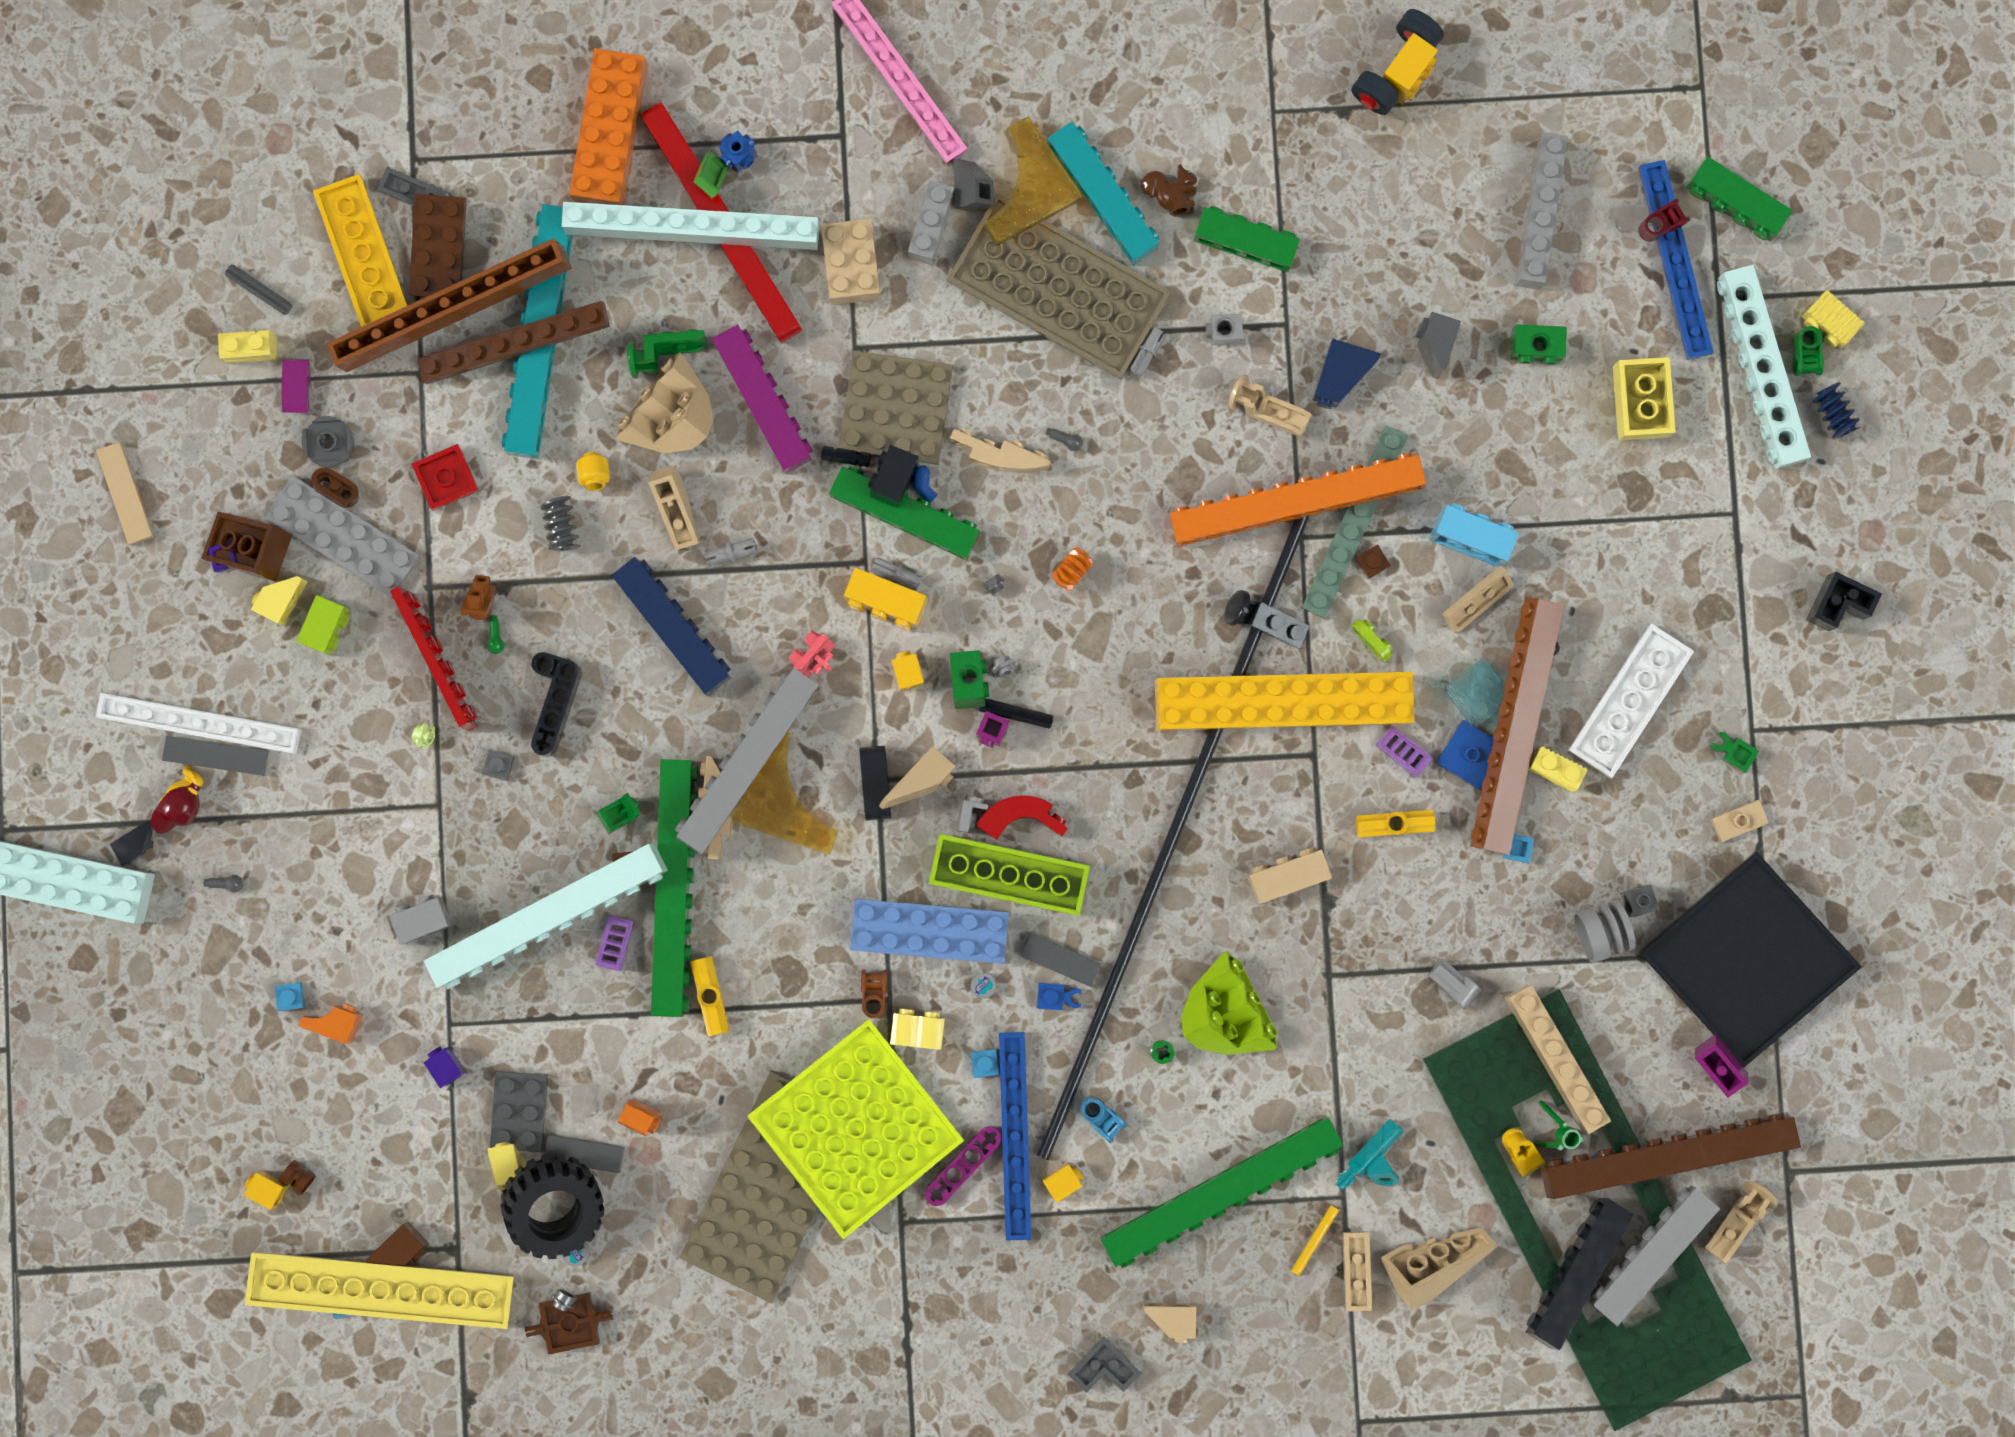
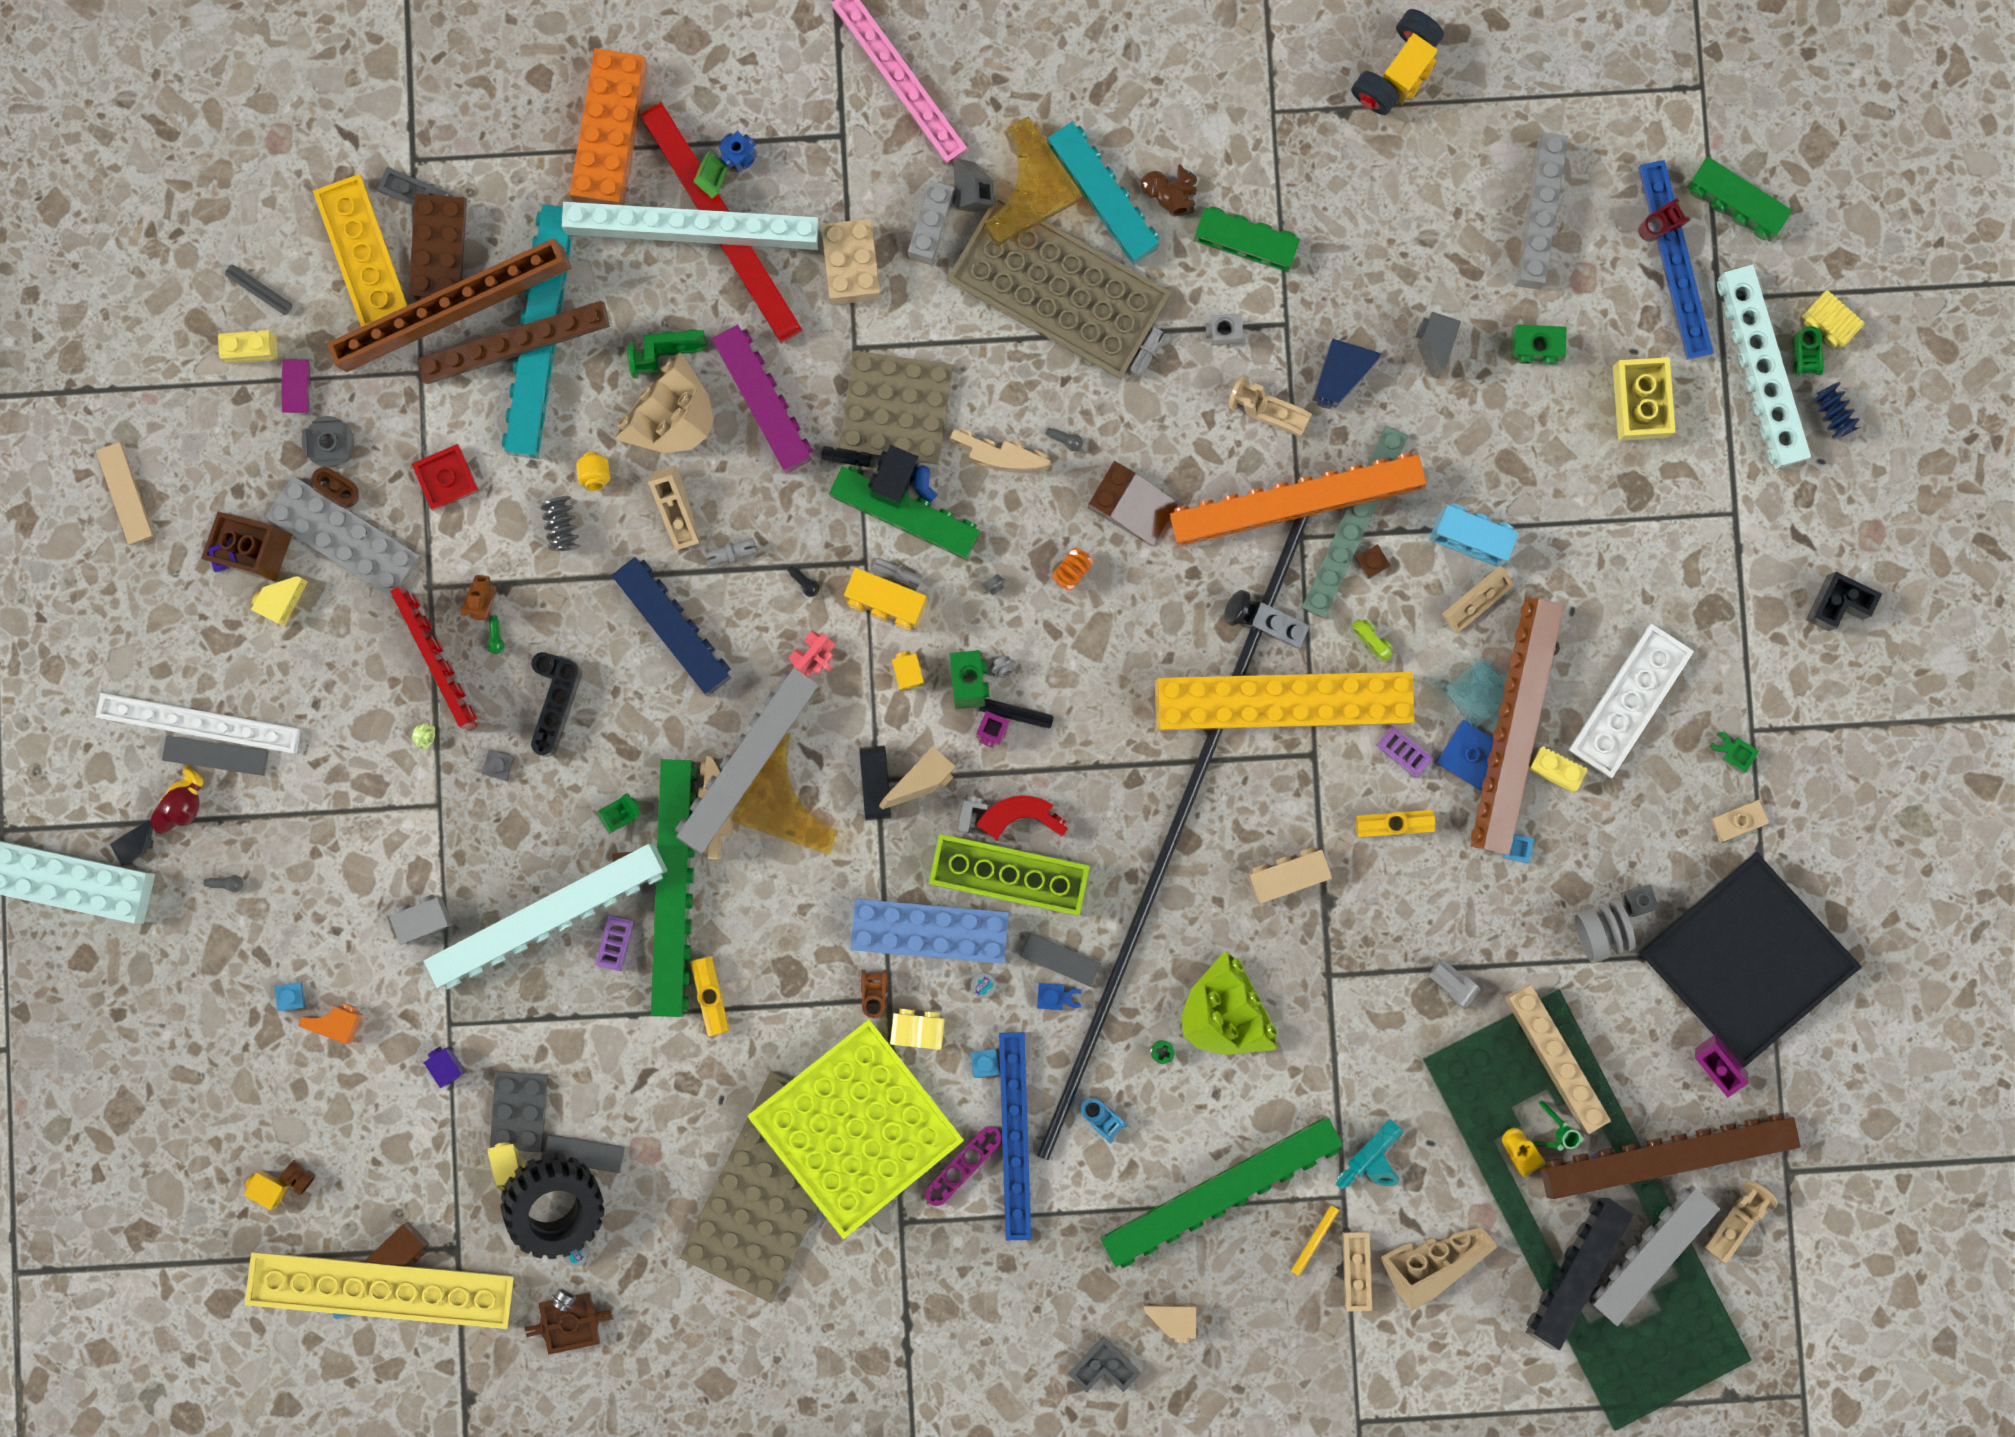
lime brick [296,595,350,656] -> none
orange brick [618,1098,663,1137] -> none
yellow brick [1042,1163,1084,1203] -> none
none -> black piece [787,565,820,597]
none -> slope [1088,460,1178,547]

